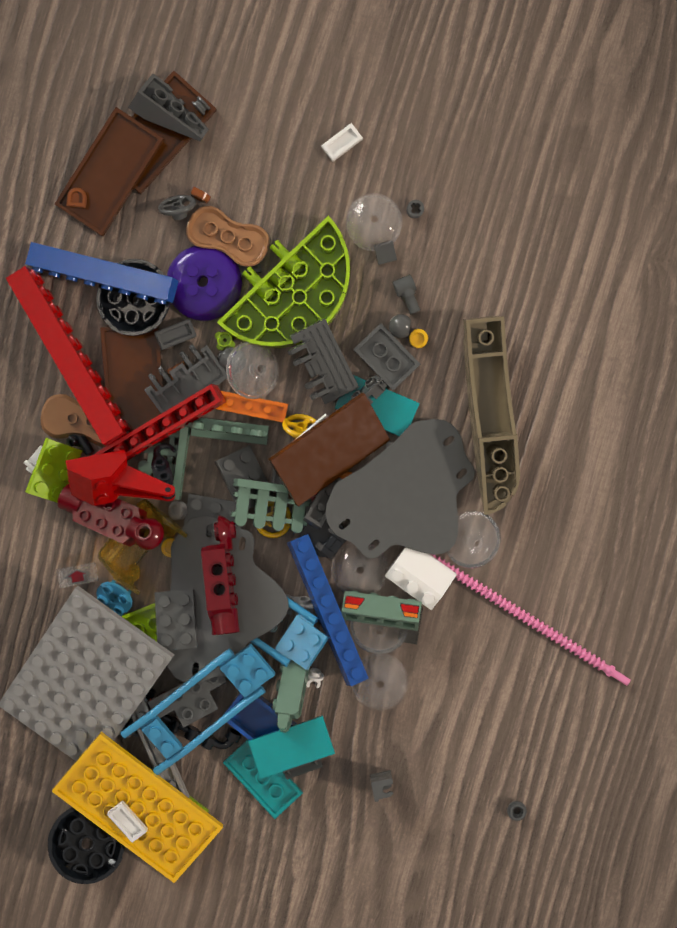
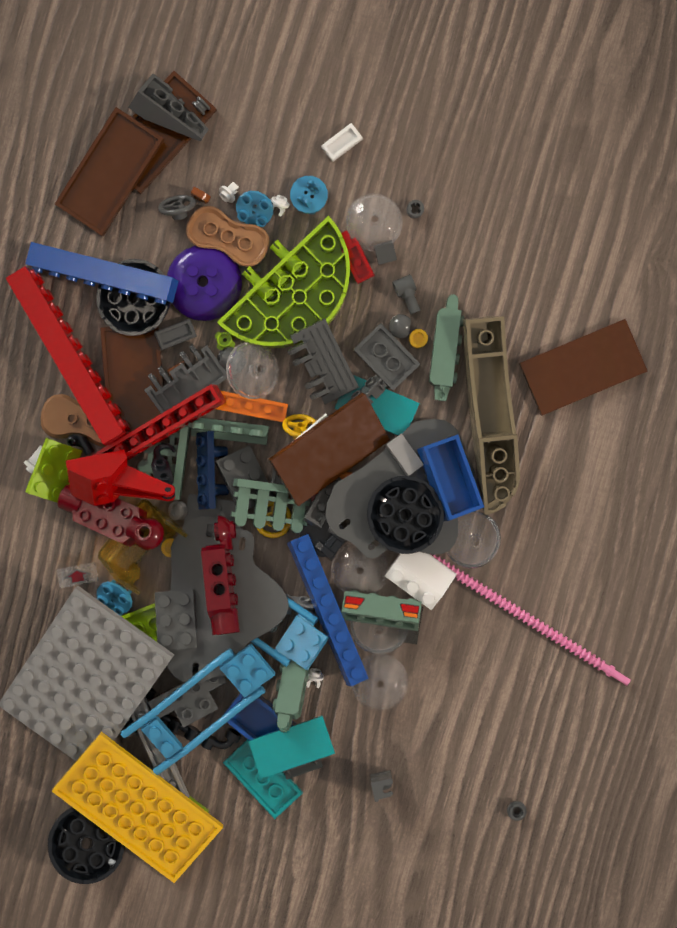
dark orange tile [66,188,87,209] -> none
white tile [107,800,148,843] -> none
none -> dark blue plate [196,431,229,510]
none -> white plate [219,182,239,203]
none -> dark azure plate [236,191,273,227]
none -> white plate [271,195,290,216]
none -> dark azure plate [290,176,328,215]
none -> red hinge [340,230,375,284]
none -> black brick [367,476,444,554]
none -> light grey tile [385,433,424,476]
none -> blue piece [417,434,484,522]
none -> sand green hinge [429,294,464,401]
none -> reddish brown tile [519,319,648,416]

